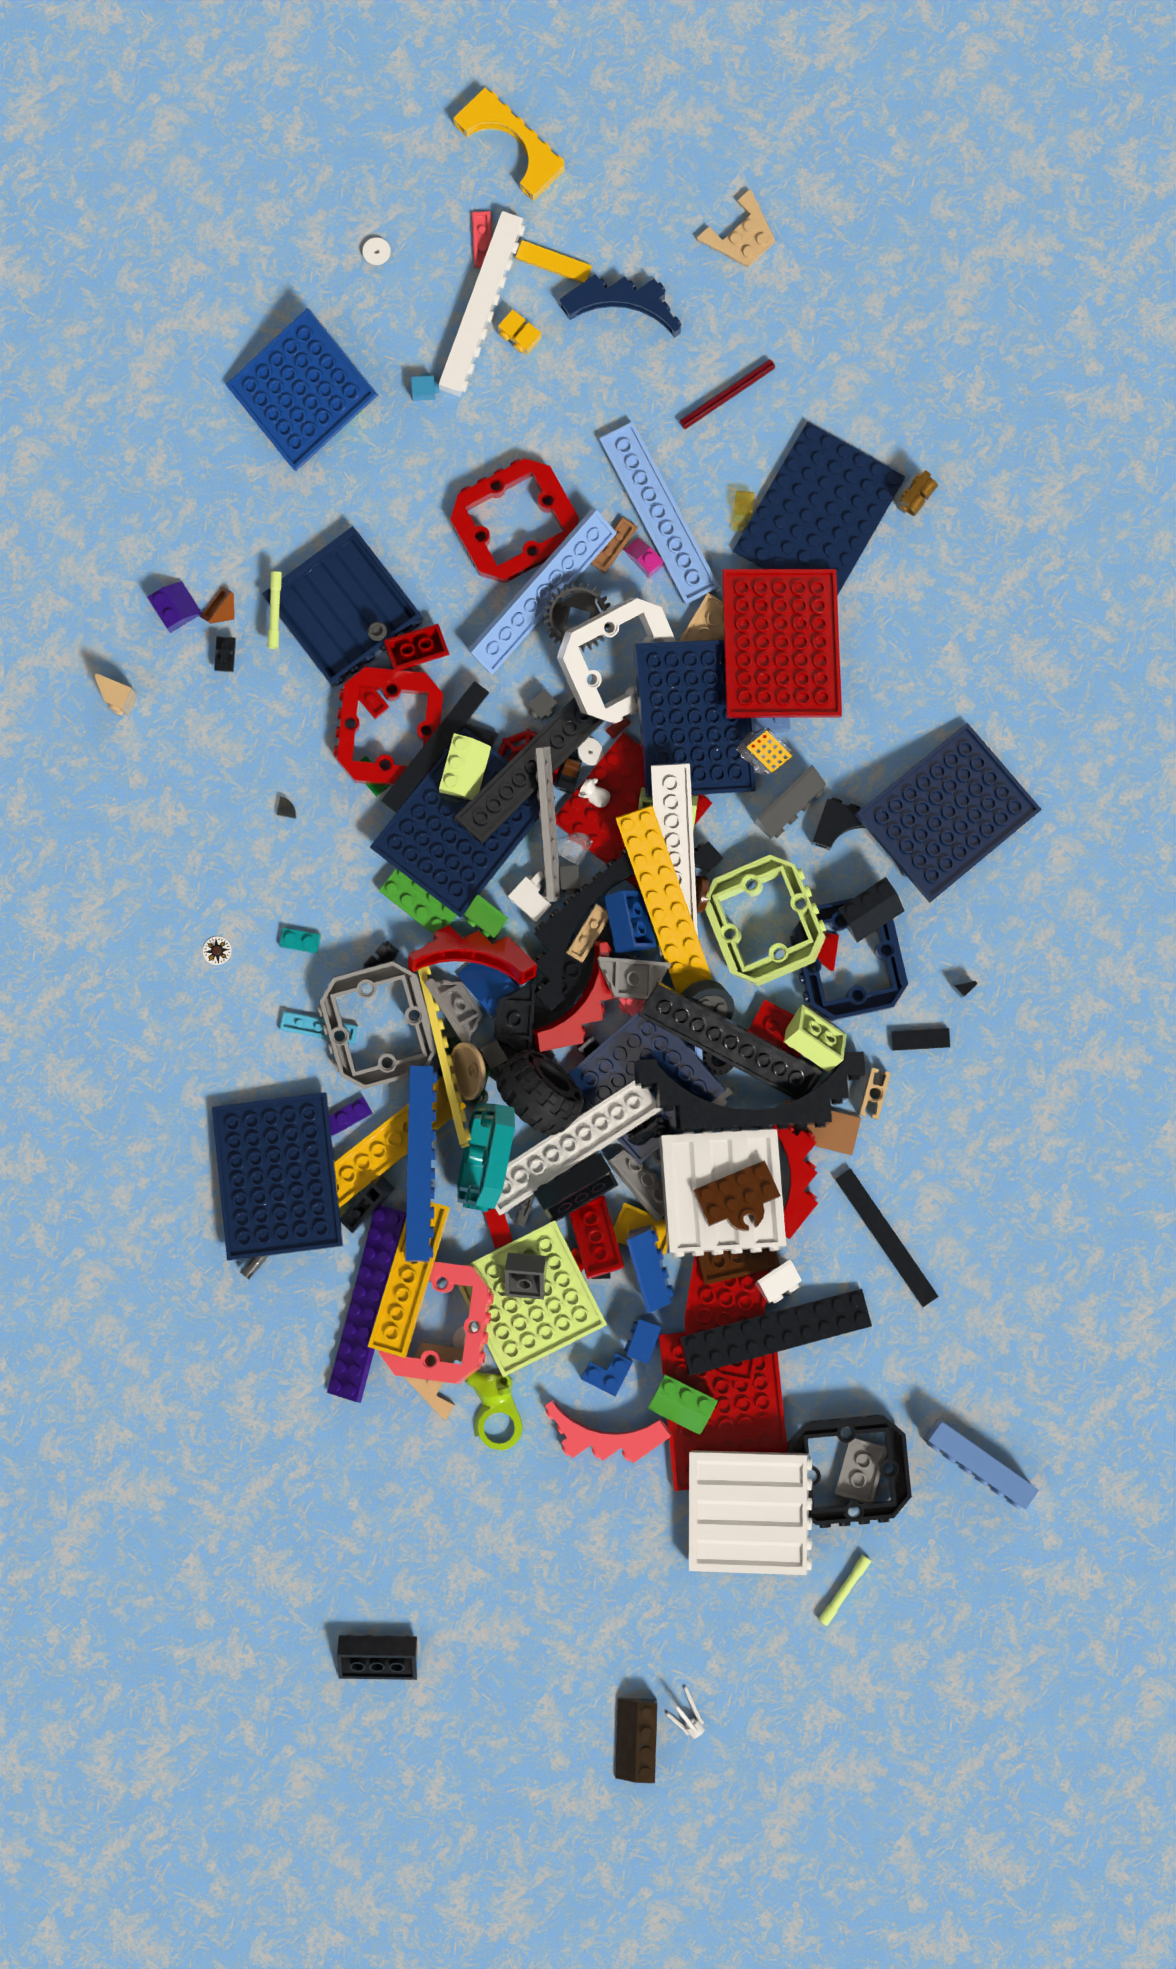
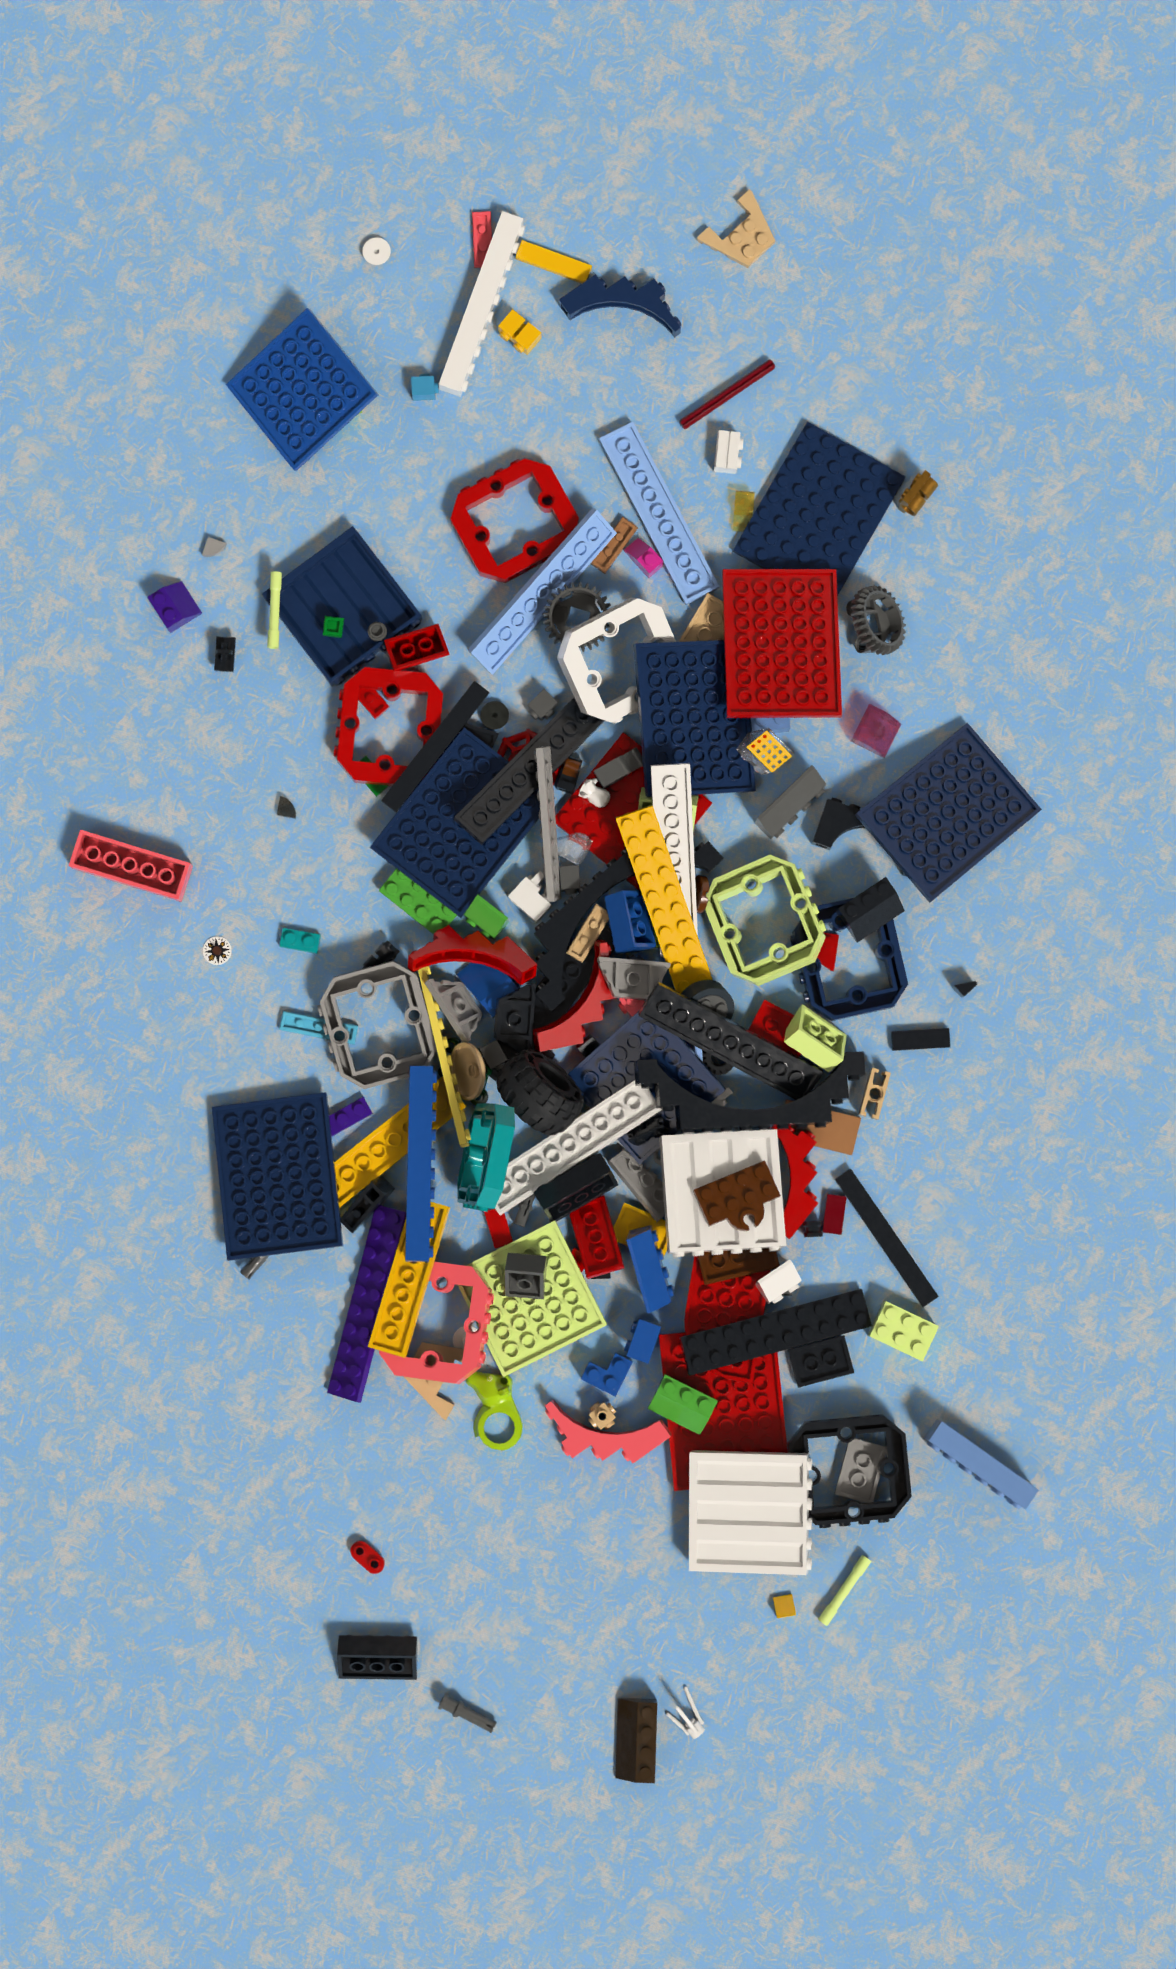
tan slope [95,673,137,716] -> none
dark orange slope [199,587,235,624] -> none
yellowish green slope [439,733,491,801] -> none
yellow arch [453,88,565,202] -> none
white piece [578,738,603,766] -> none
clear red piece [605,716,631,740] -> none
none -> coral brick [69,830,193,902]
none -> light grey tile [202,537,227,557]
none -> green tile [323,616,344,638]
none -> red plate [350,1540,385,1574]
none -> dark grey pin [438,1693,497,1733]
none -> pearl dark grey piece [481,701,509,729]
none -> tan brick [588,1401,616,1430]
none -> dark grey piece [594,747,643,789]
none -> white brick [714,430,744,474]
none -> yellow slope [773,1594,796,1618]
none -> black plate [788,1335,854,1388]
none -> black wheel [803,1221,823,1237]
none -> dark red tile [822,1194,847,1235]
none -> dark grey piece [846,585,906,655]
none -> clear pink slope [851,704,901,758]
none -> yellowish green brick [867,1301,939,1362]

